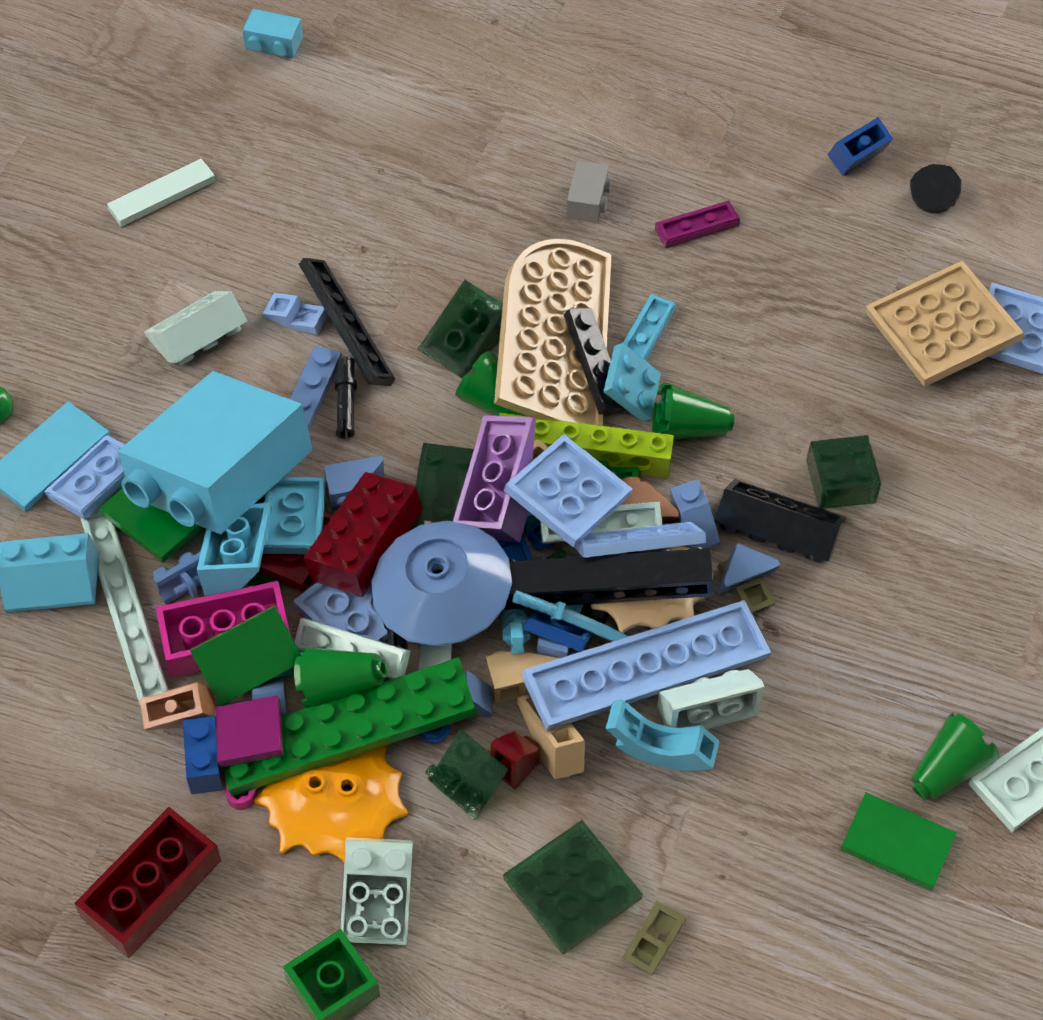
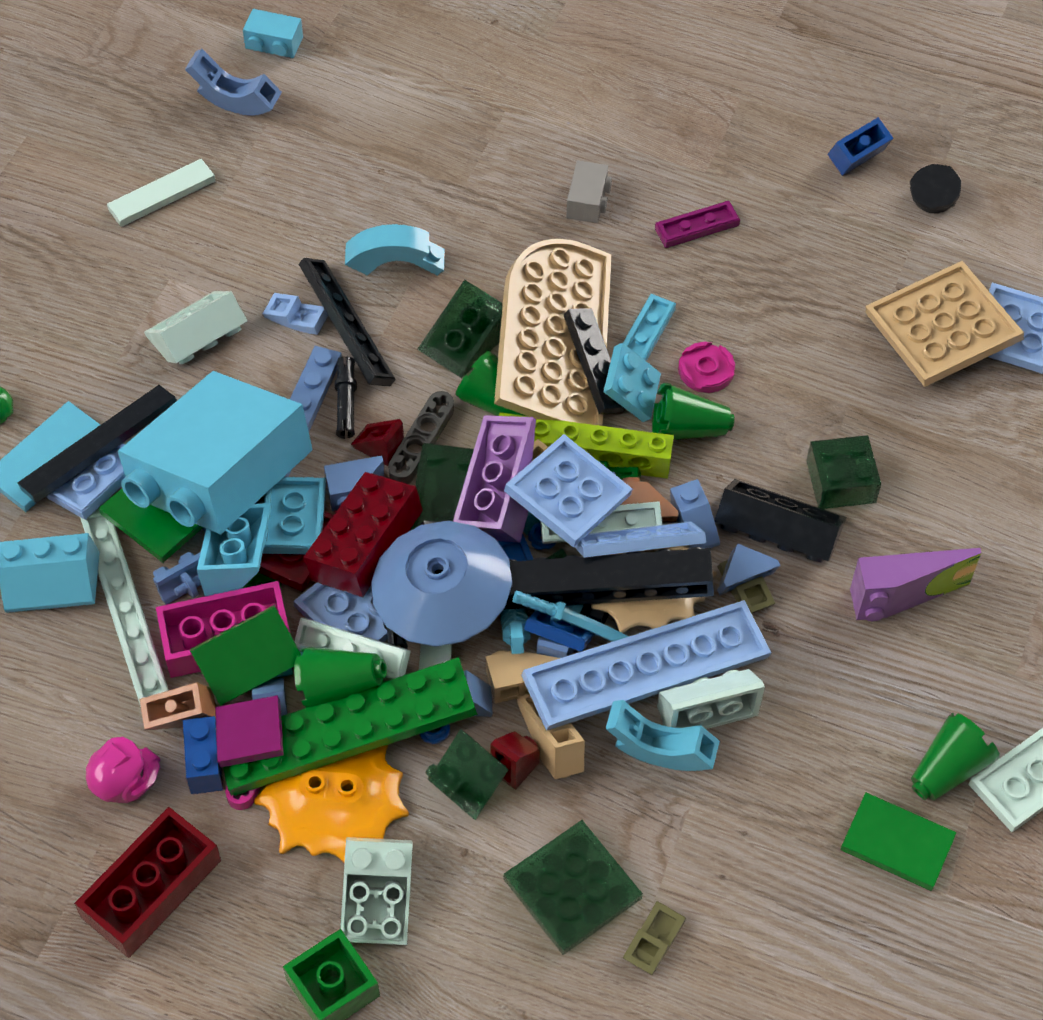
none -> black tile [17,385,177,503]
none -> dark pink helmet [85,737,160,803]
none -> medium blue arch [185,49,282,116]
none -> medium azure arch [345,224,445,276]
none -> dark red slope [351,419,404,466]
none -> dark grey beam [388,391,454,484]
none -> dark pink tile [678,342,735,393]
none -> medium lavender slope [850,548,981,621]

